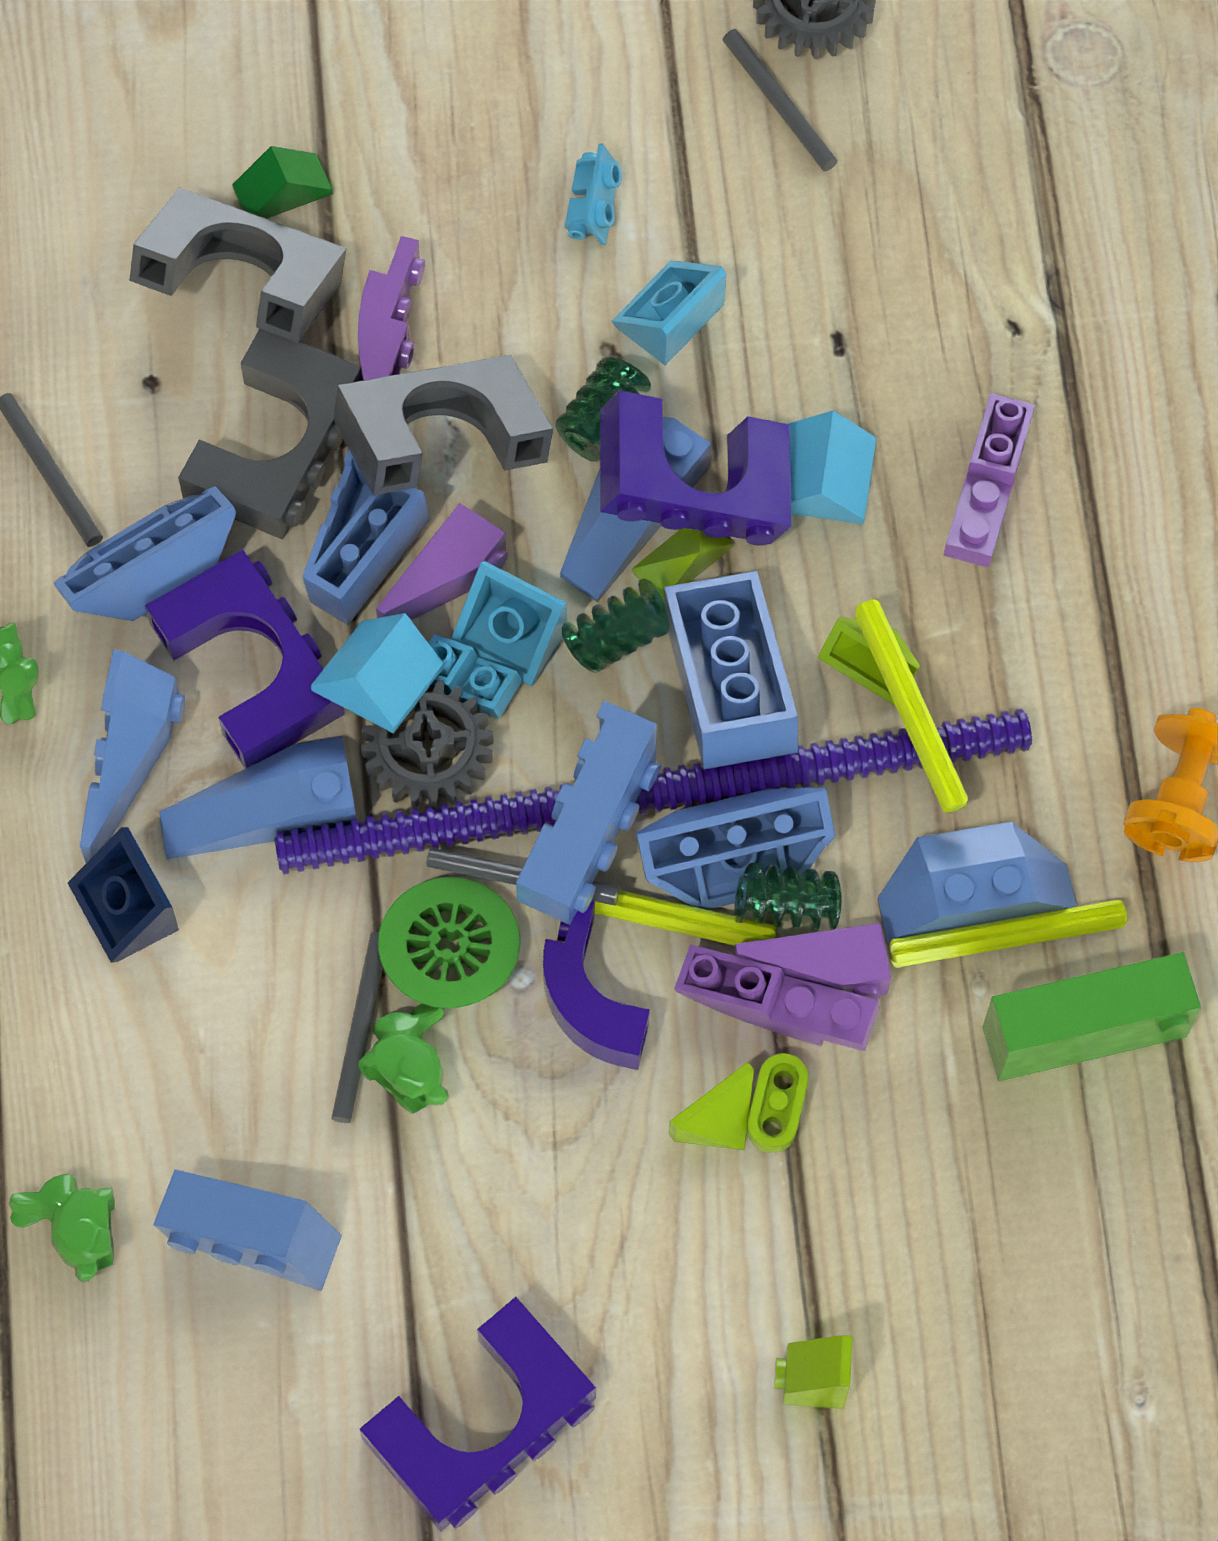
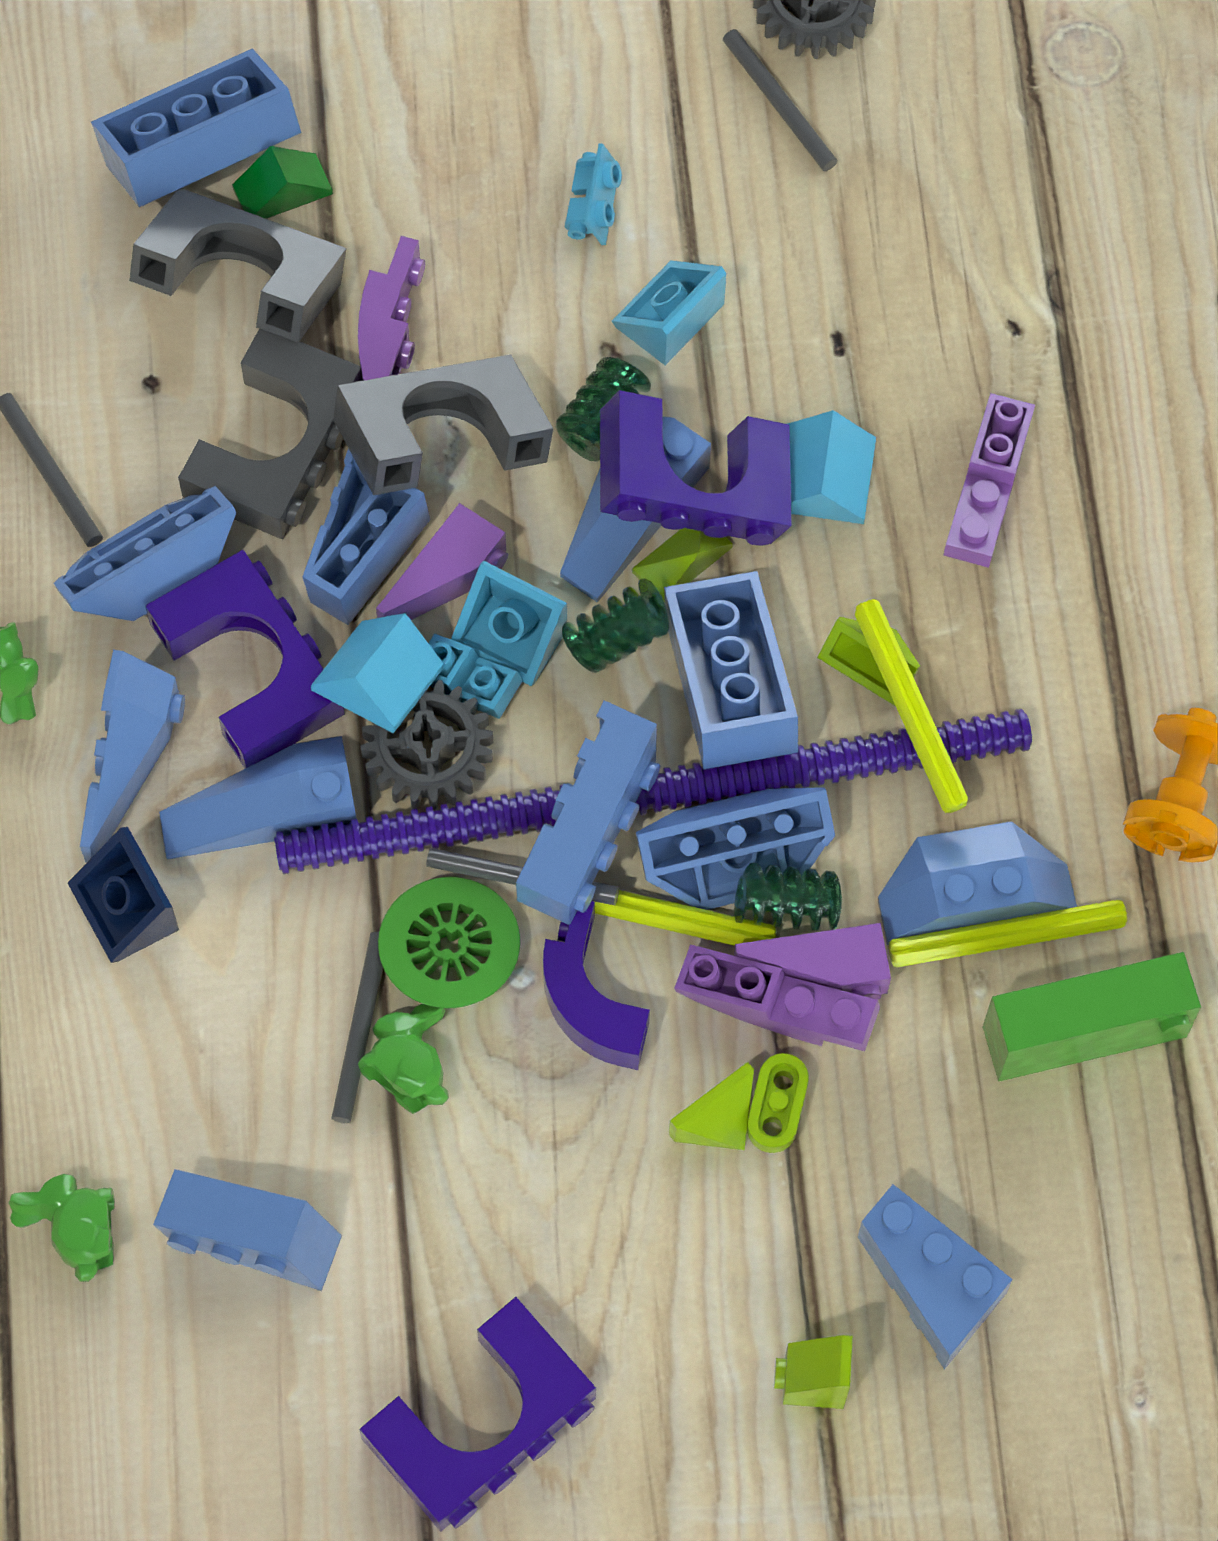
none -> medium blue brick [91,48,301,207]
none -> medium blue wedge [858,1184,1013,1370]

